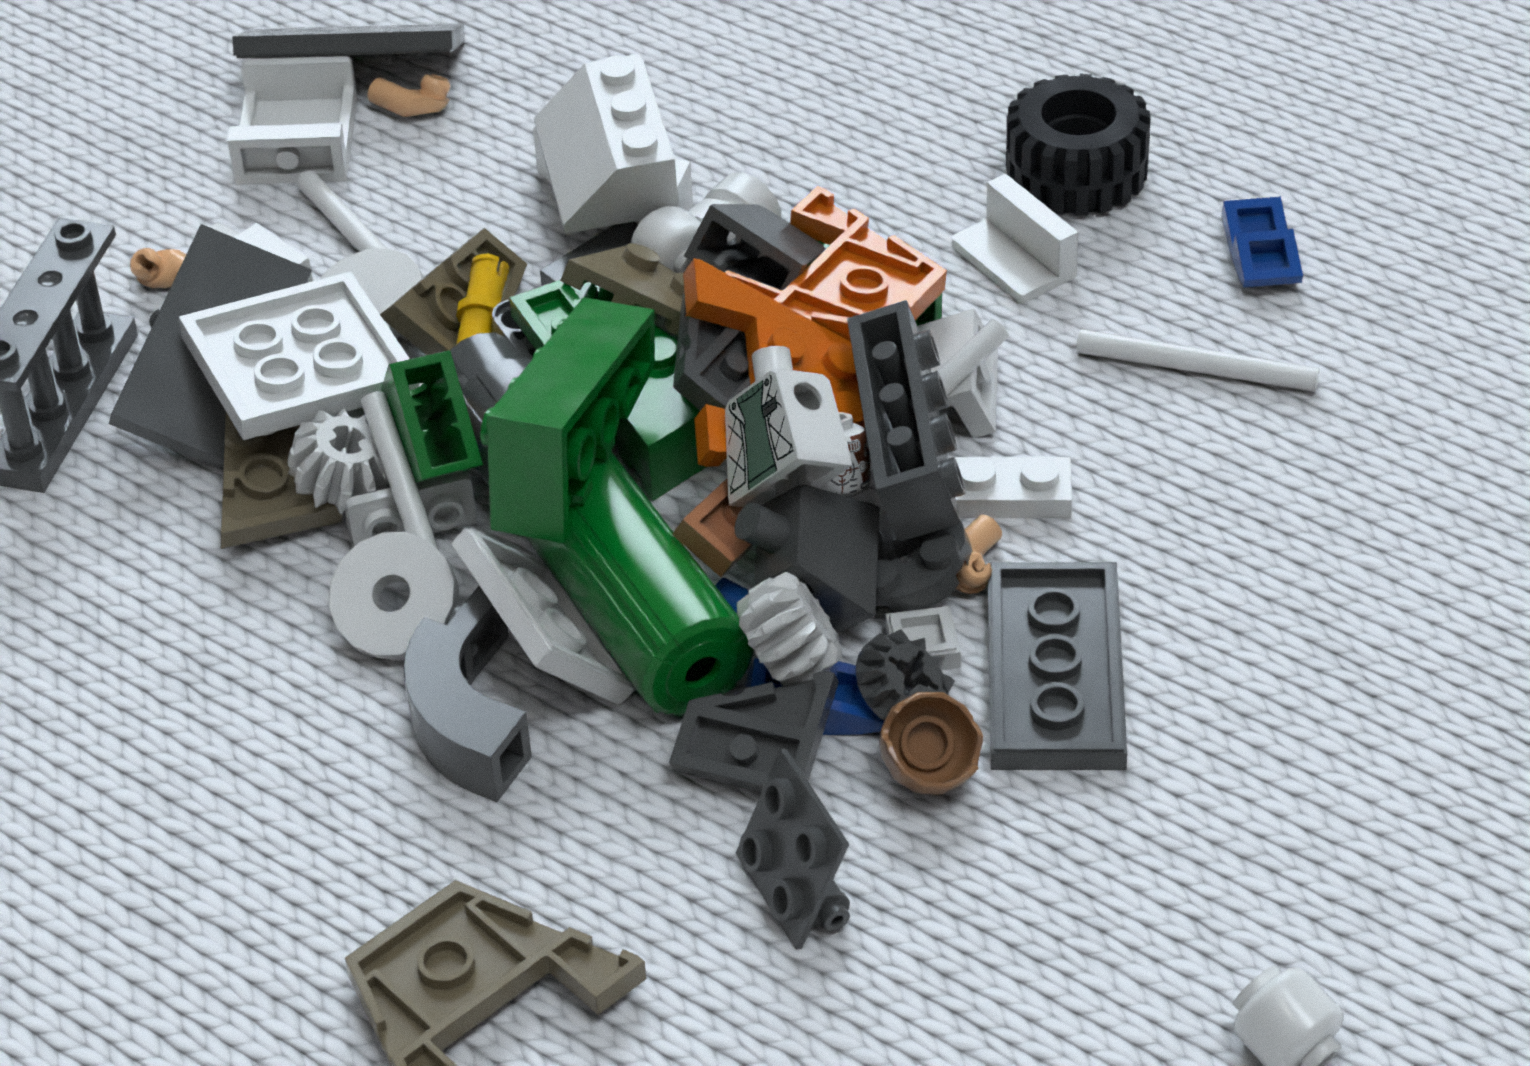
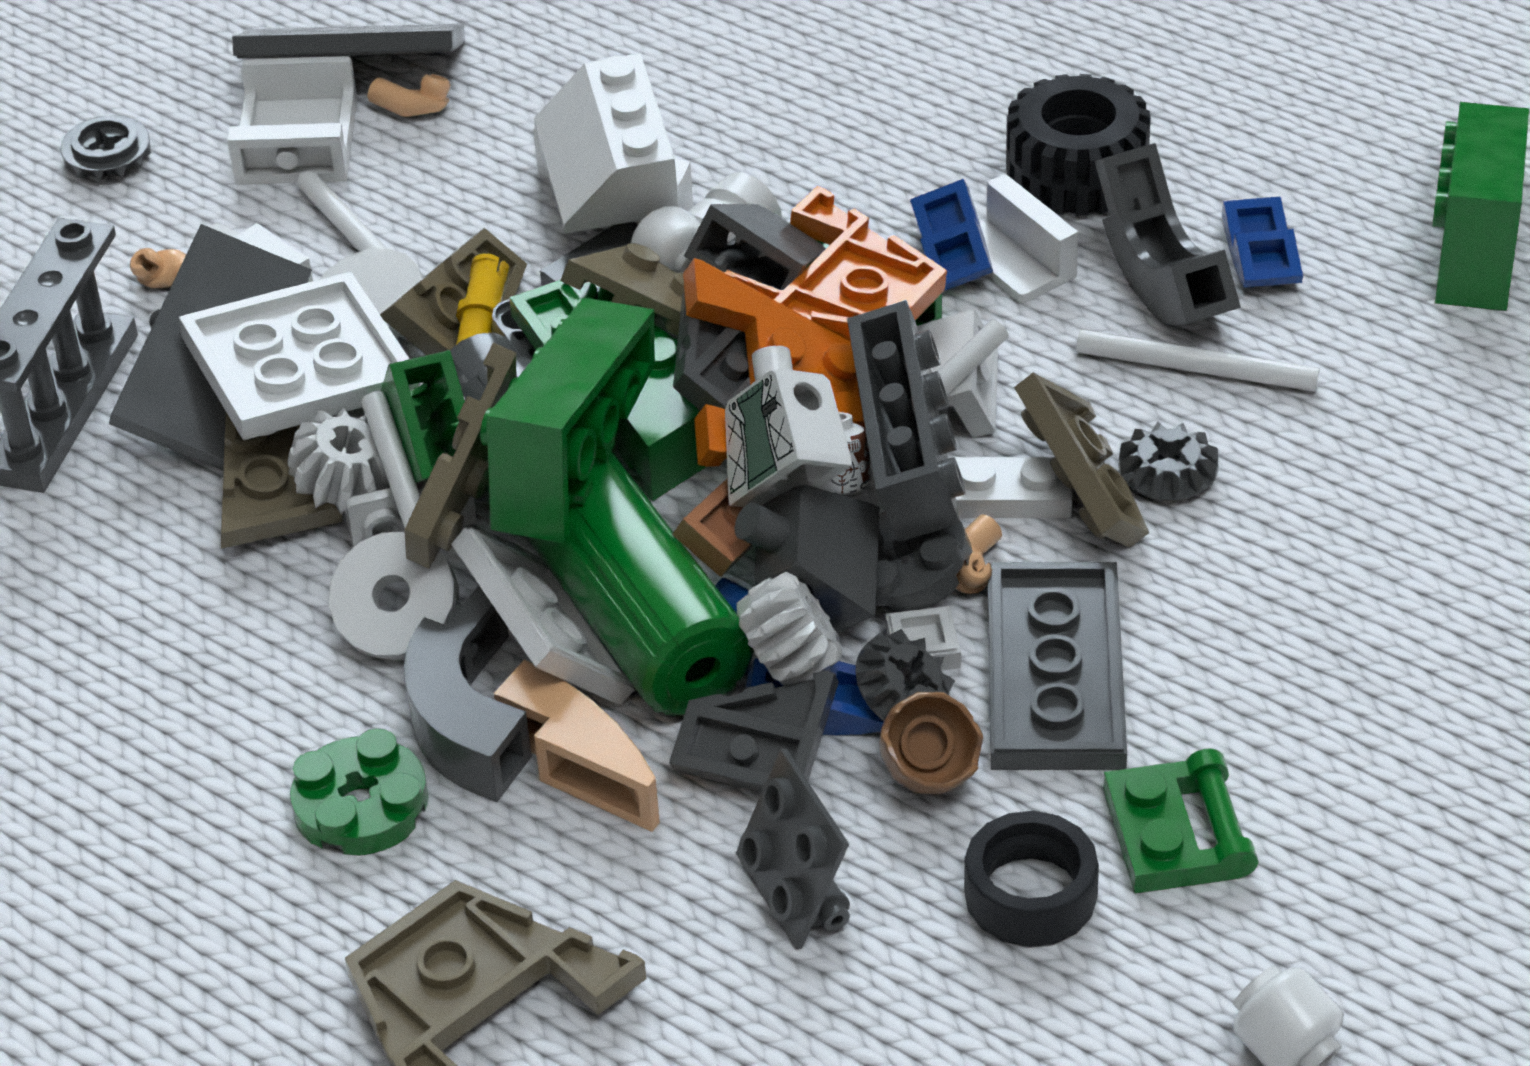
none -> dark grey gear [60,115,151,181]
none -> plate [290,728,429,856]
none -> dark tan wing [404,342,517,569]
none -> light nougat slope [494,659,660,832]
none -> blue slope [910,179,993,291]
none -> black tyre [964,811,1099,947]
none -> dark tan wing [1014,372,1150,548]
none -> dark grey arch [1094,143,1241,326]
none -> green plate [1103,749,1259,894]
none -> dark grey gear [1118,421,1219,500]
none -> green wedge [1432,102,1529,311]

